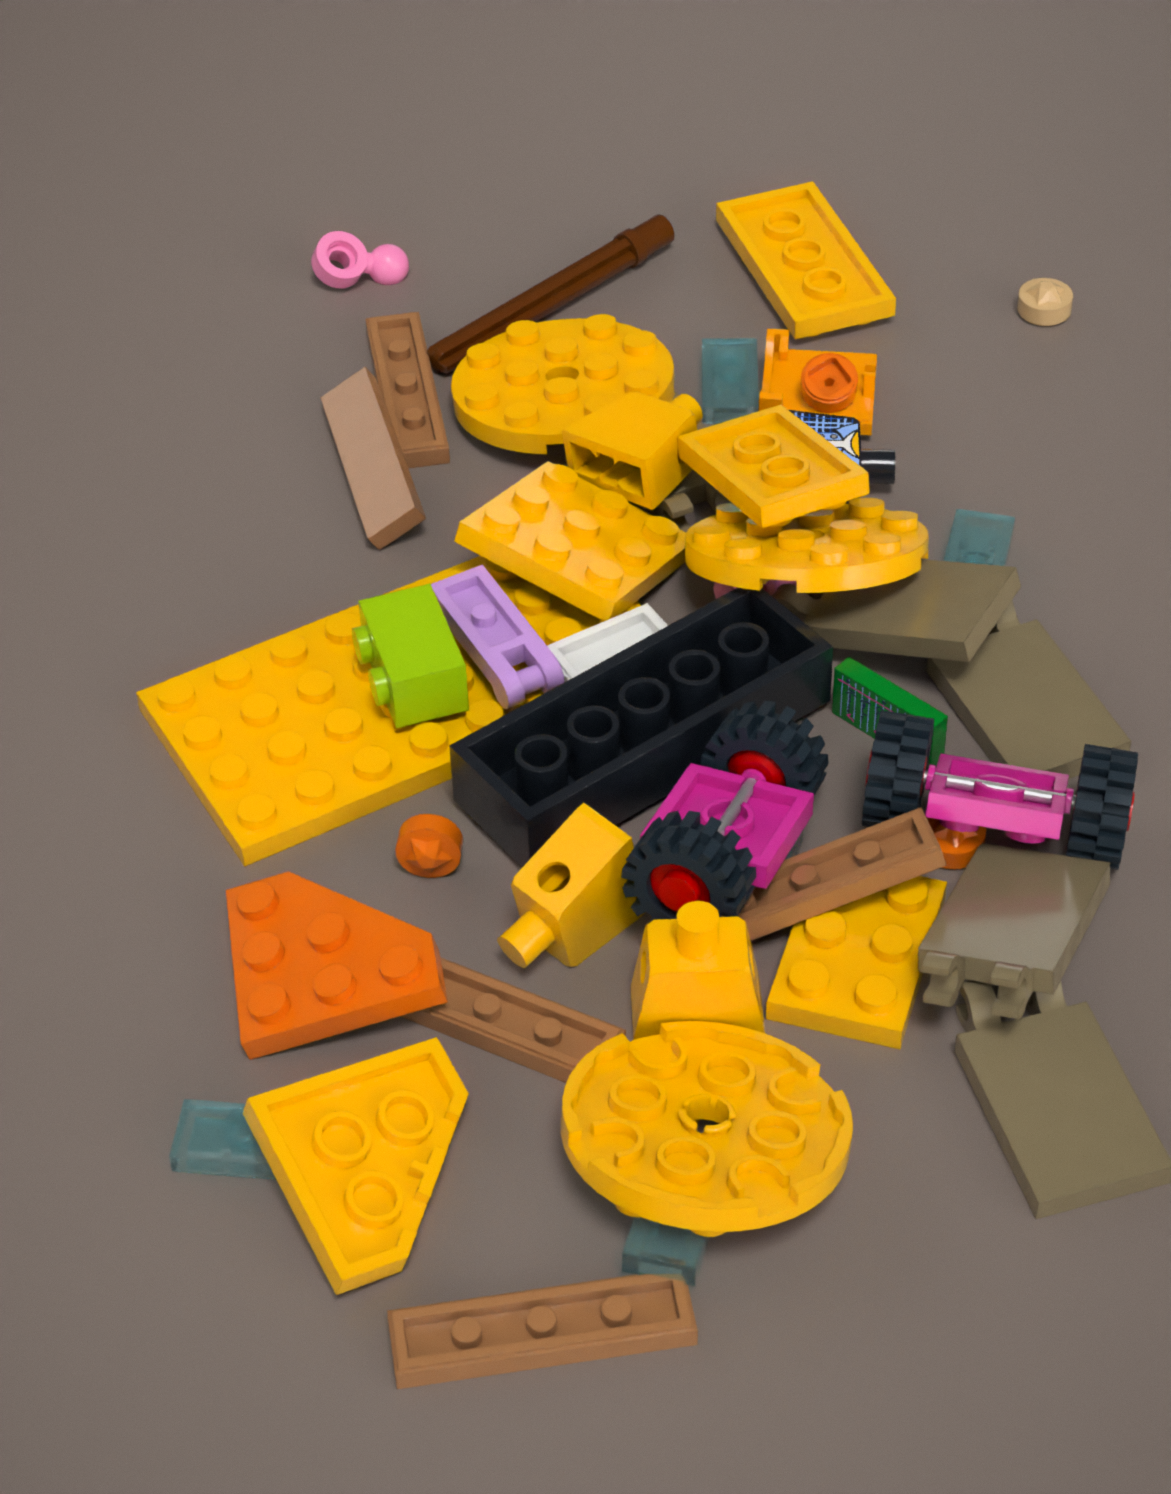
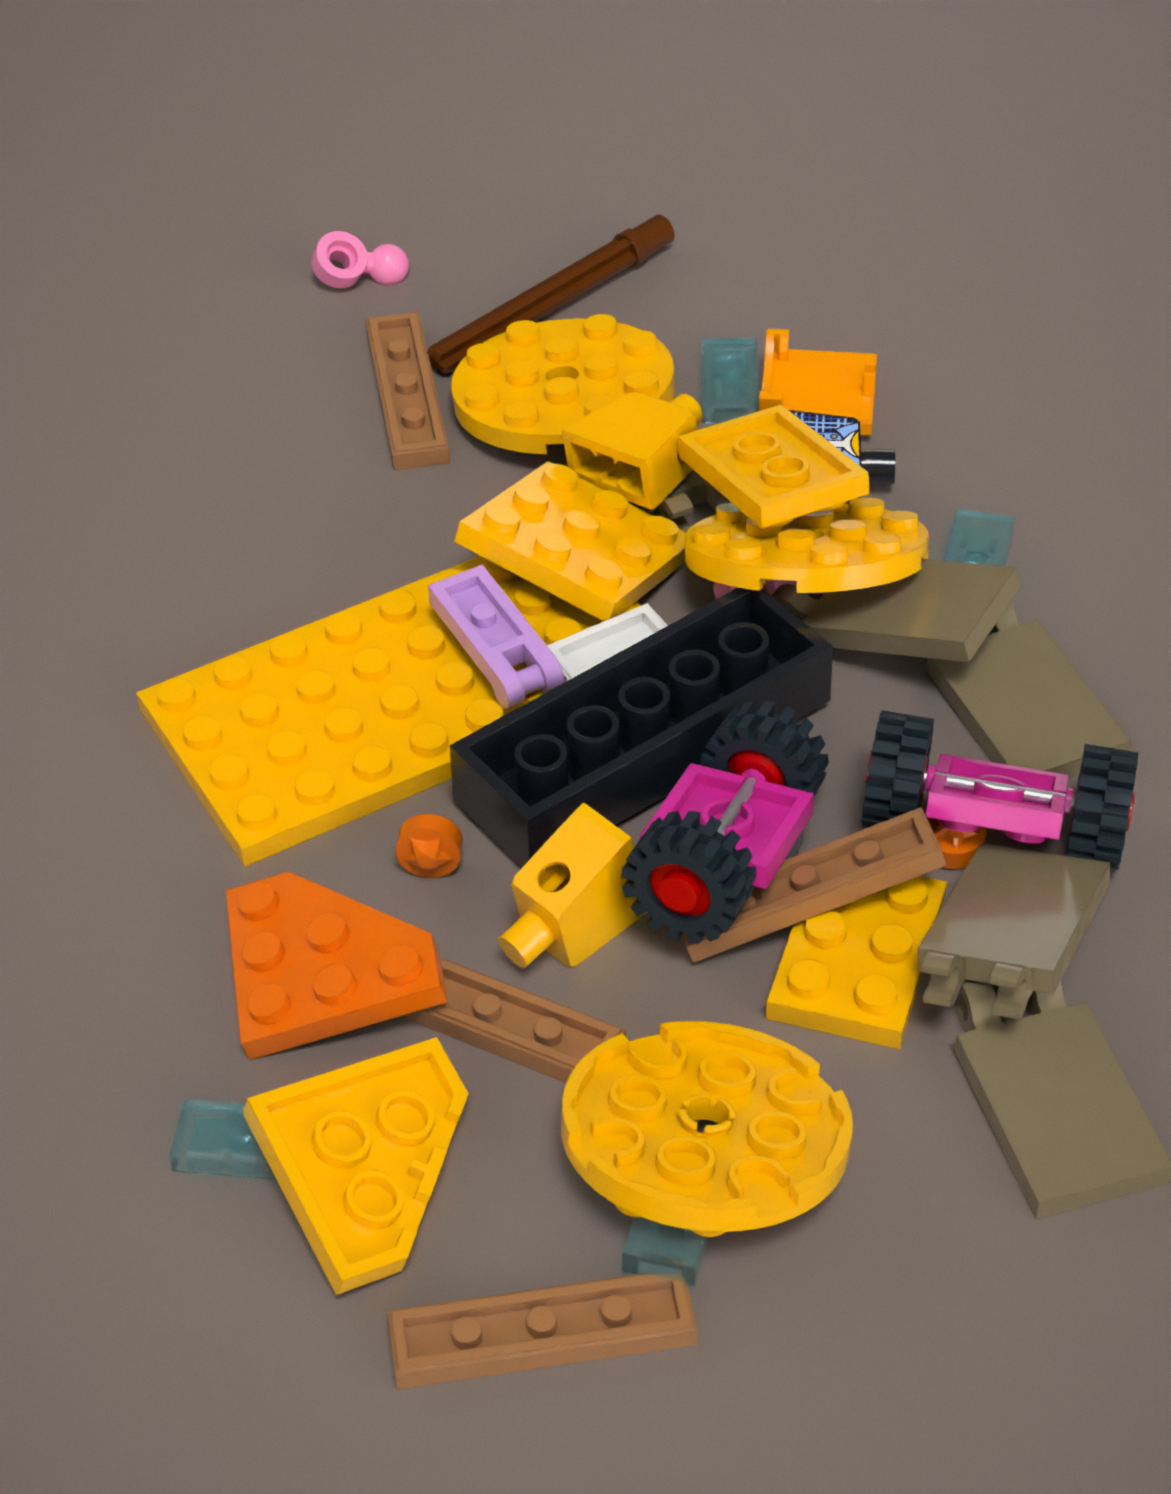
medium nougat tile [320,367,426,550] -> none
lime brick [352,584,469,728] -> none
yellow torso [631,901,765,1040] -> none
yellow plate [716,181,896,340] -> none
orange tile [801,353,858,413] -> none
green tile [832,657,948,769] -> none
tan tile [1017,278,1073,326] -> none

